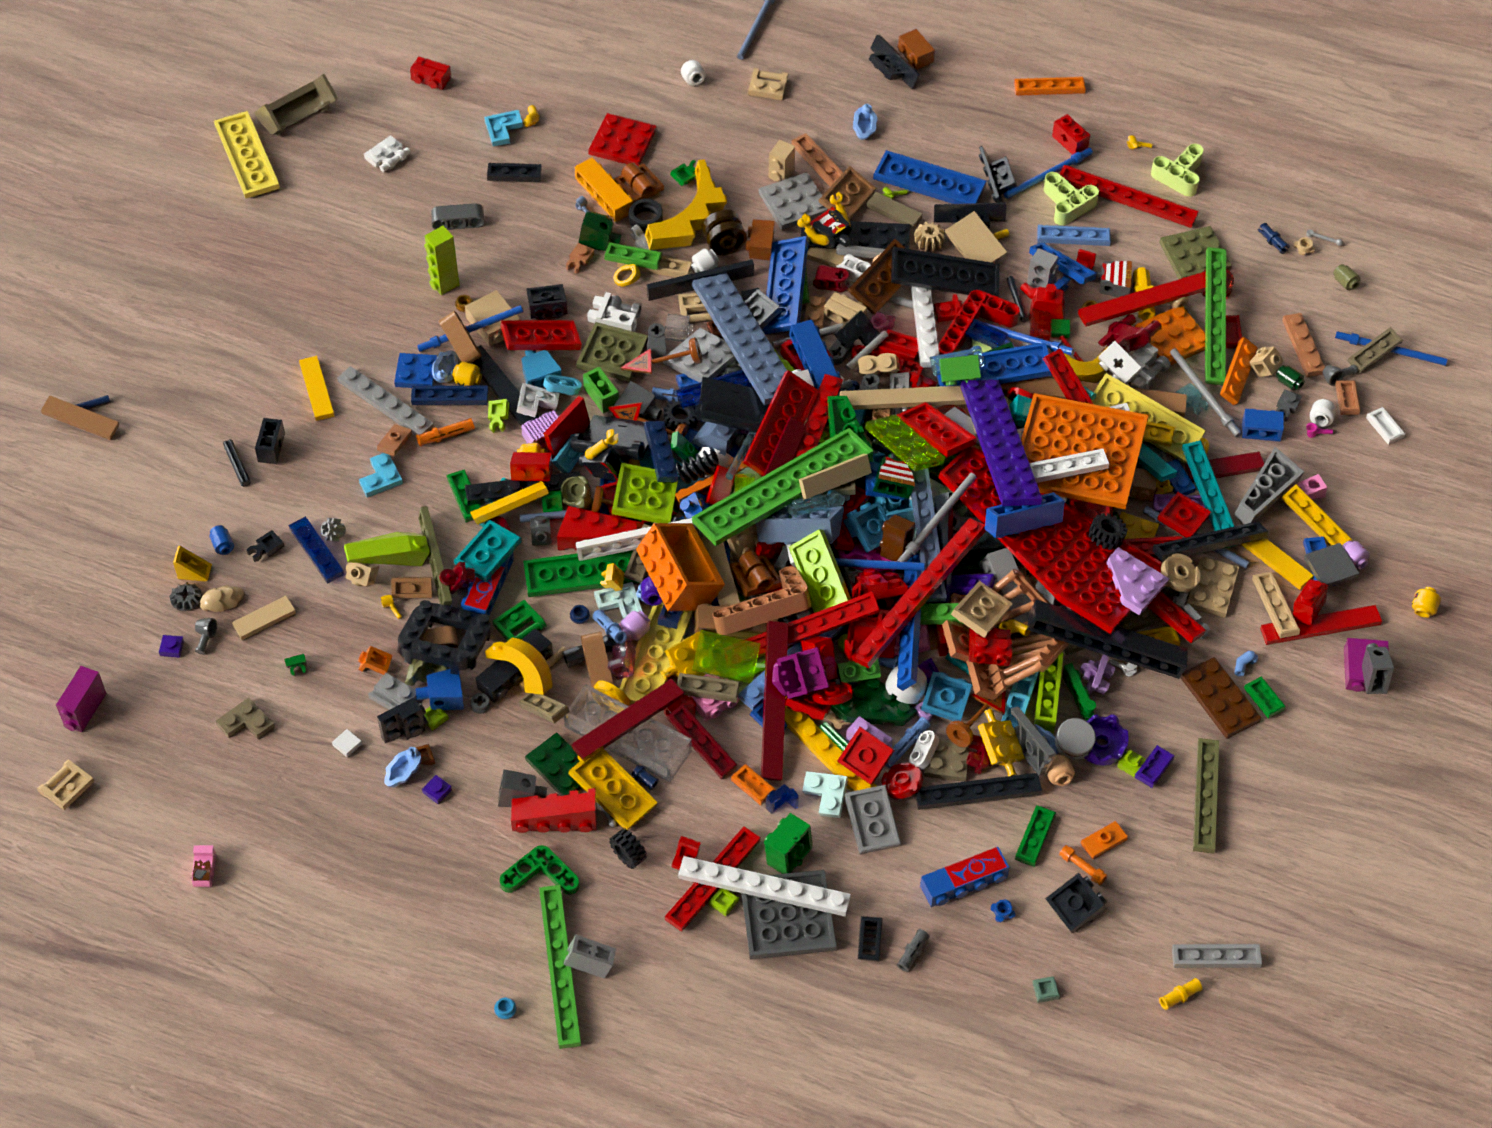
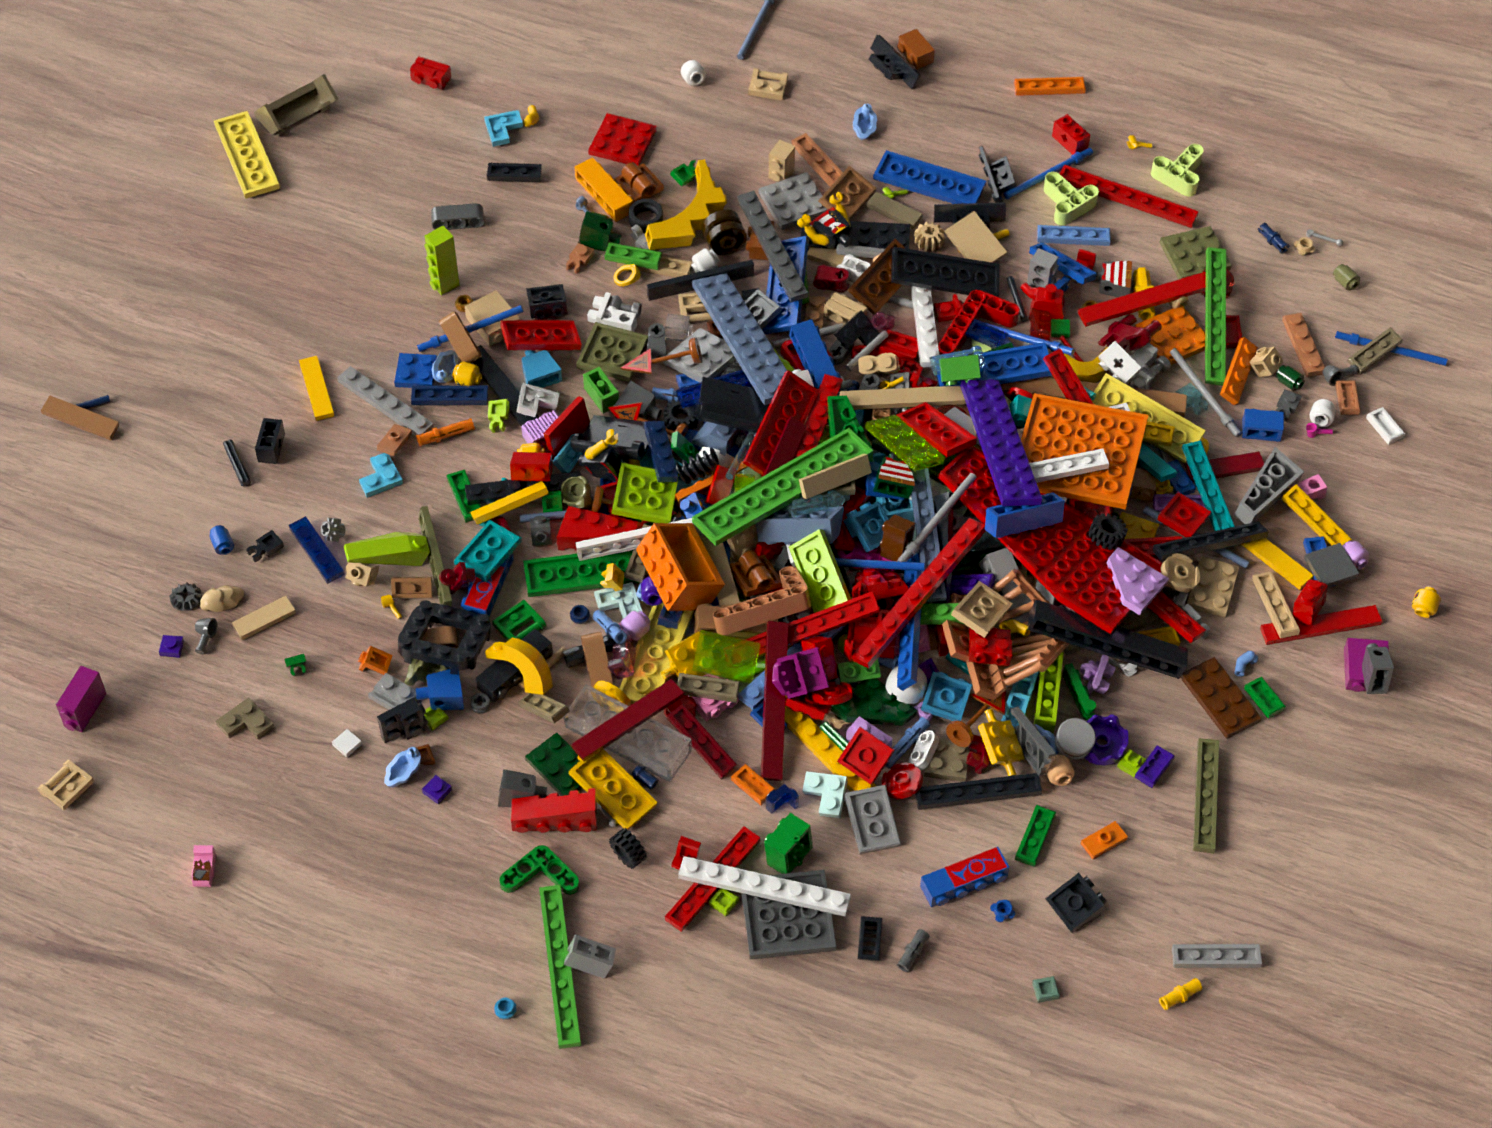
yellow slope [173,546,212,582] -> none
white plate [364,135,411,172] -> none
medium azure plate [543,374,582,395] -> none
orange bar [1059,845,1108,885] -> none
none -> dark grey plate [737,191,808,303]
none -> yellow hand [879,376,905,389]

